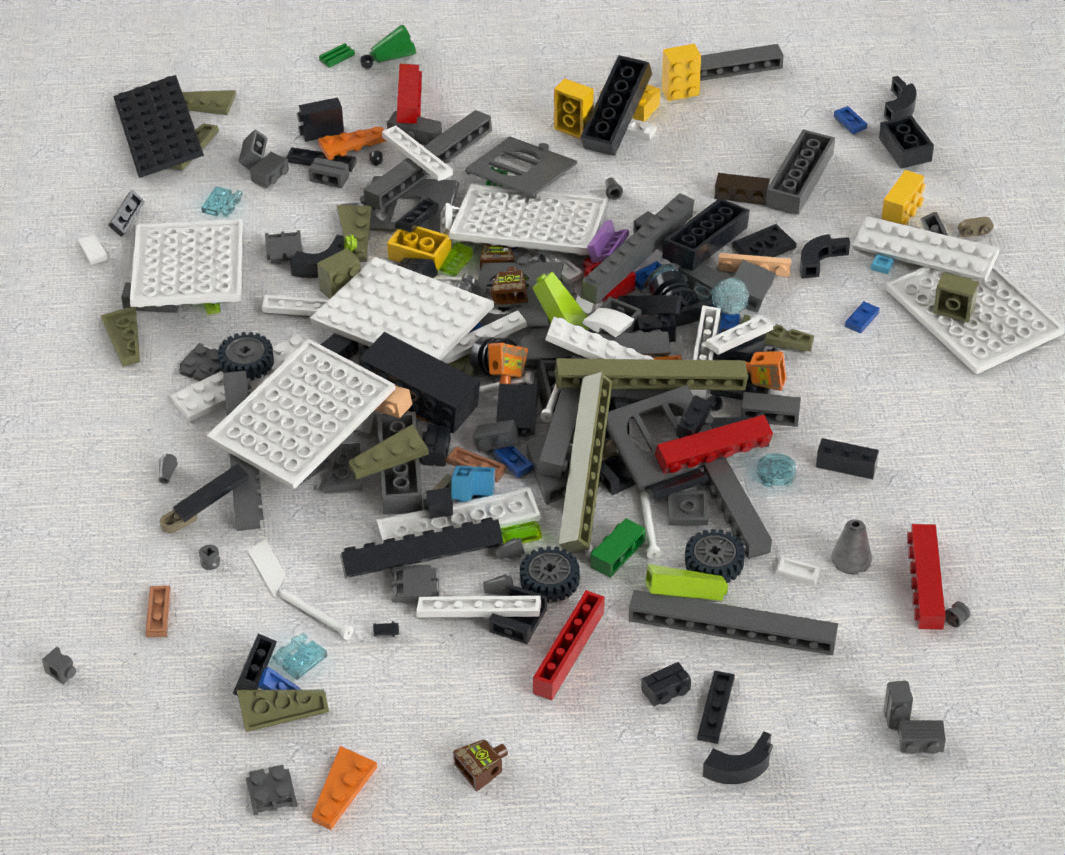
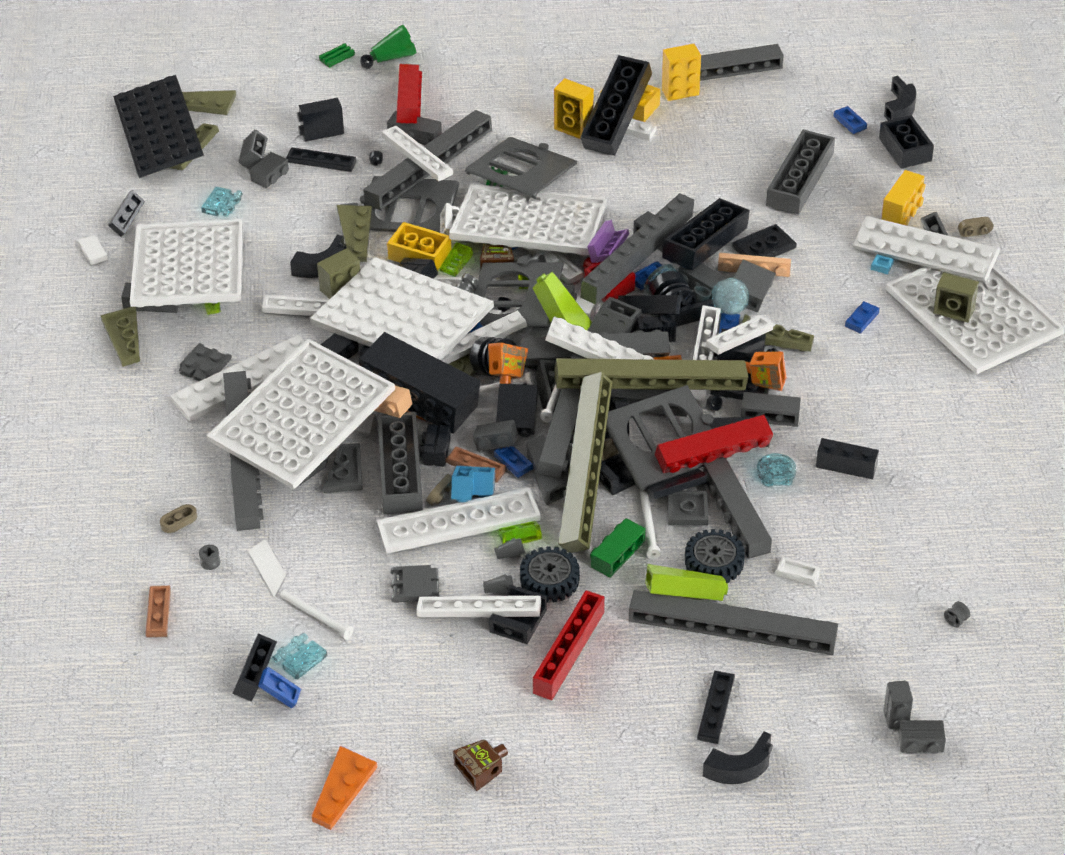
dark grey brick [42,647,76,684] -> none
dark grey cone [158,454,178,484] -> none
black tile [173,463,250,523] -> none
wheel [218,332,274,381] -> none
olive wing [237,689,329,732] -> none
dark grey plate [246,765,297,816] -> none
dark grey plate [265,230,302,263] -> none
dark grey brick [309,157,349,188] -> none
orange wing [318,127,386,160] -> none
black brick [340,517,504,579] -> none
lime plate [344,234,357,252] -> none
olive wing [348,424,429,479] -> none
black pin [373,621,399,637] -> none
black tile [395,199,439,232] -> none
black brick [423,488,453,519] -> none
reddish brown torso [491,266,529,305] -> none
white slope [583,308,634,337] -> none
dark grey cone [605,177,623,200] -> none
black brick [641,662,691,706] -> none
black brick [676,395,711,438] -> none
dark brown brick [714,173,770,205] -> none
black arch [800,234,850,279] -> none
flat silver cone [831,519,872,575] -> none
red brick [907,524,946,630] -> none

